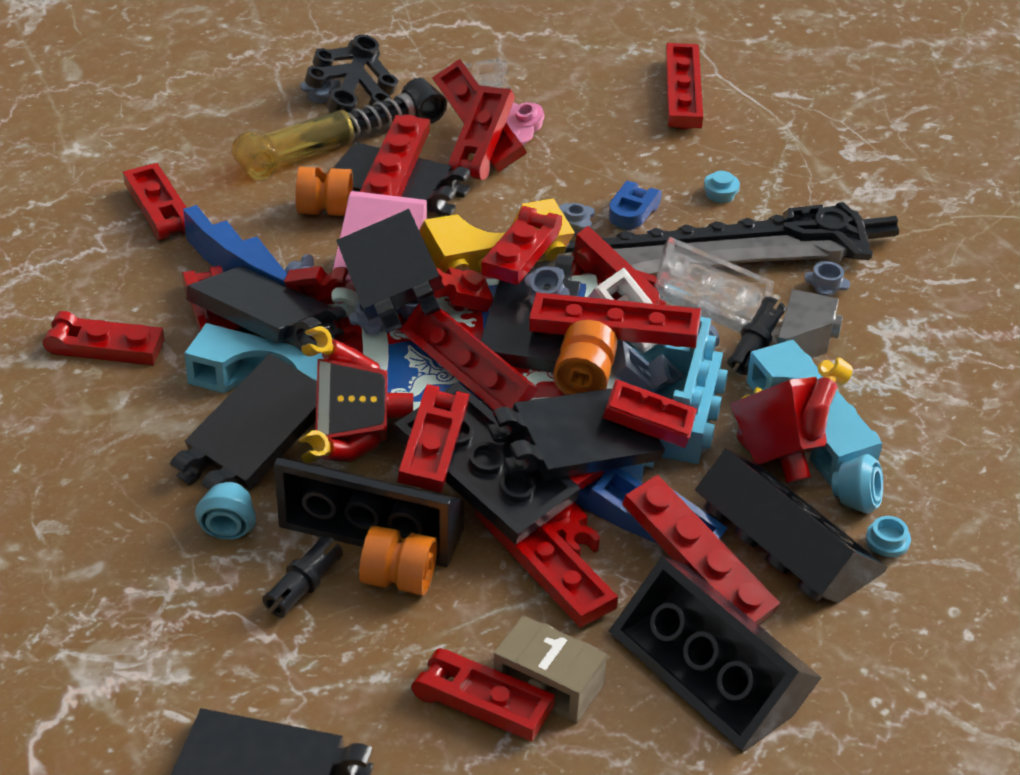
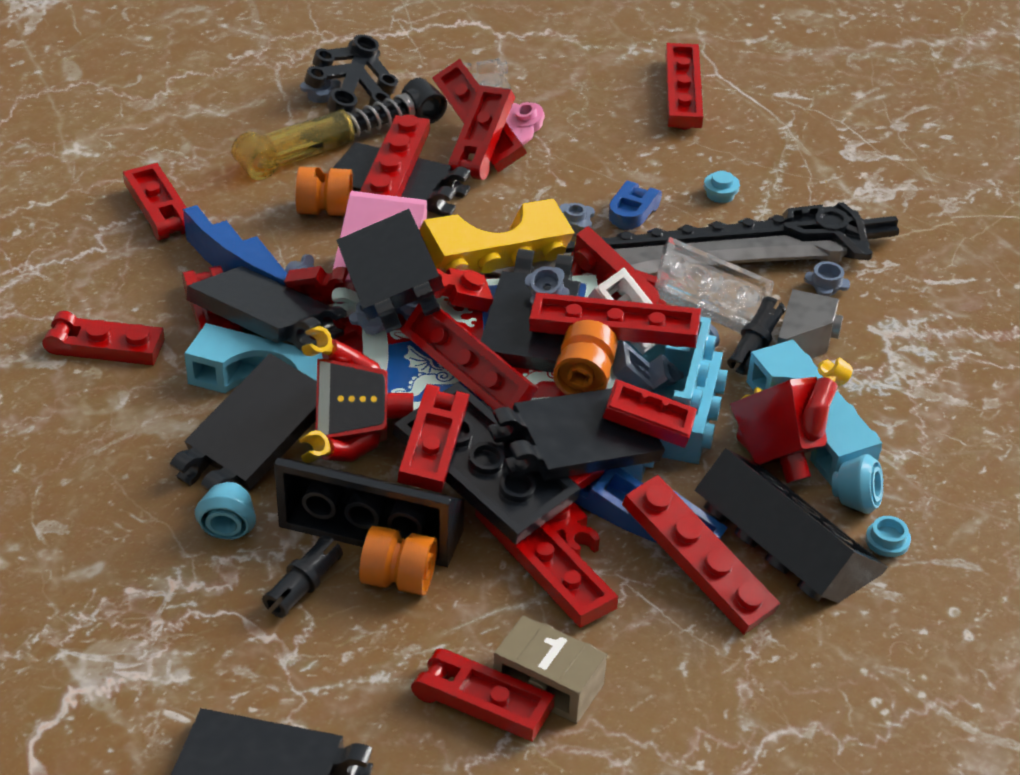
red plate [481,206,562,285] -> none
black slope [608,556,822,751] -> none

